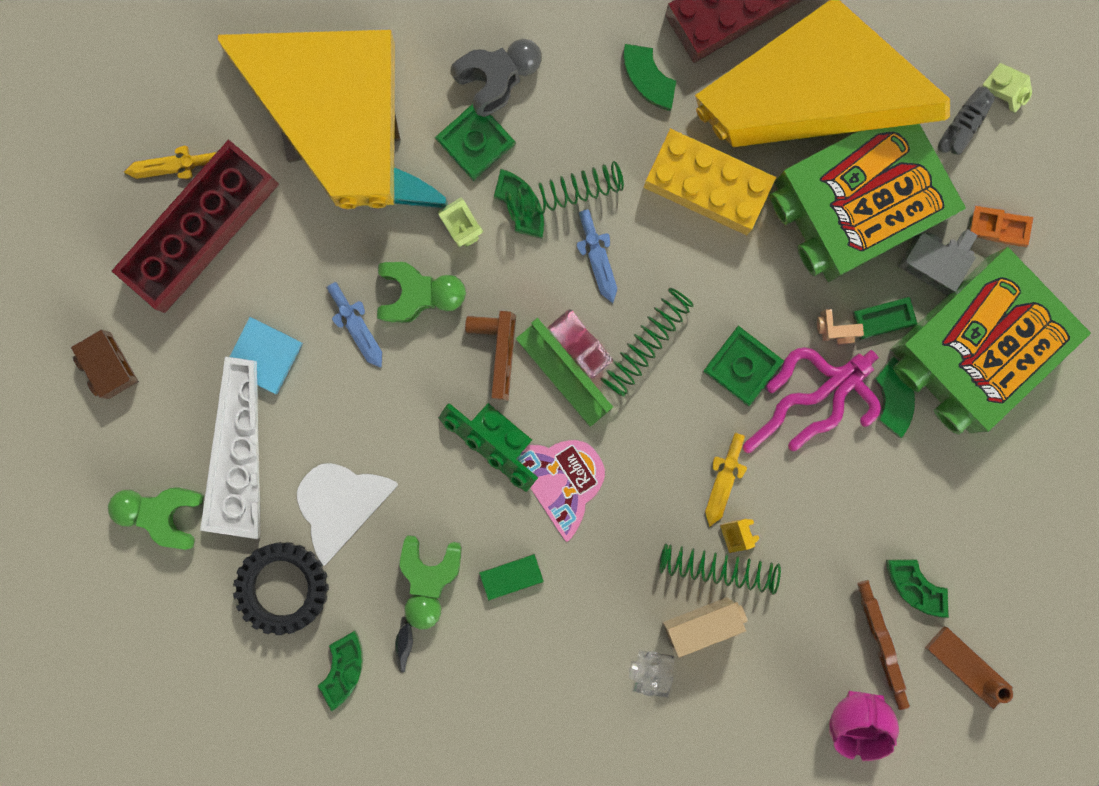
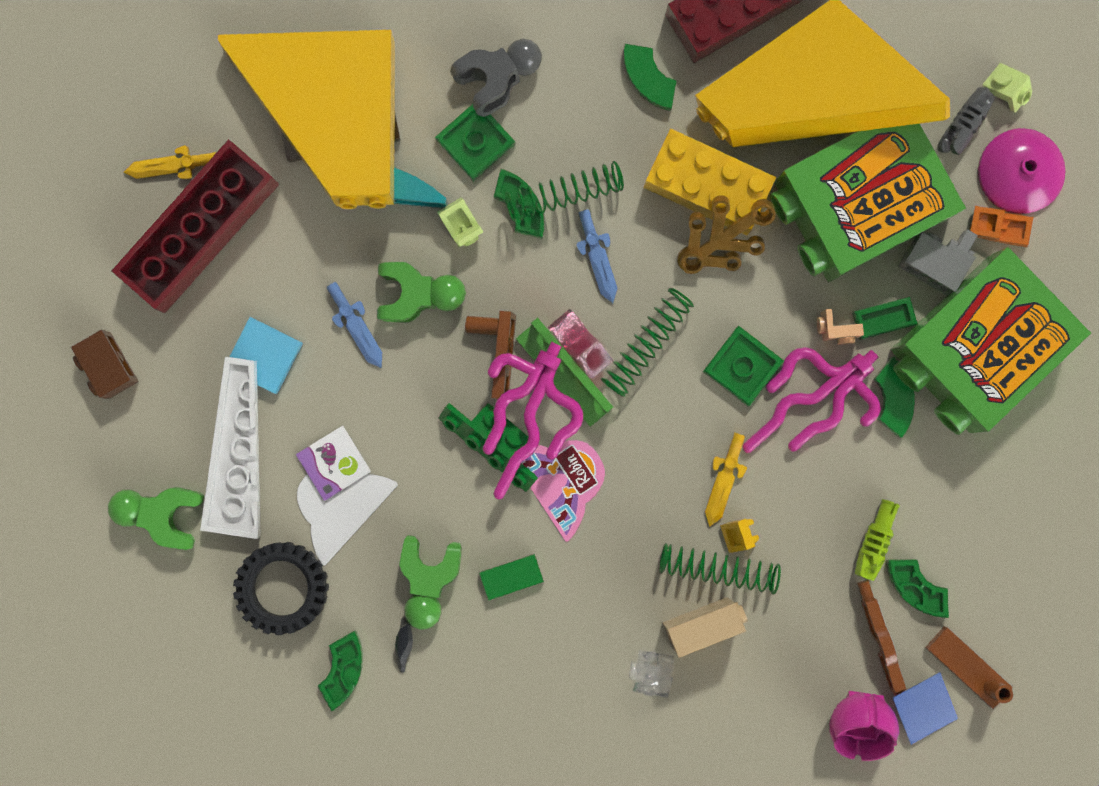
none -> sticker [296,426,371,501]
none -> dark pink plant [483,342,584,500]
none -> pearl gold plant [677,195,776,274]
none -> lime hinge [855,499,900,581]
none -> sticker [893,672,958,745]
none -> dark pink dish [978,128,1066,214]

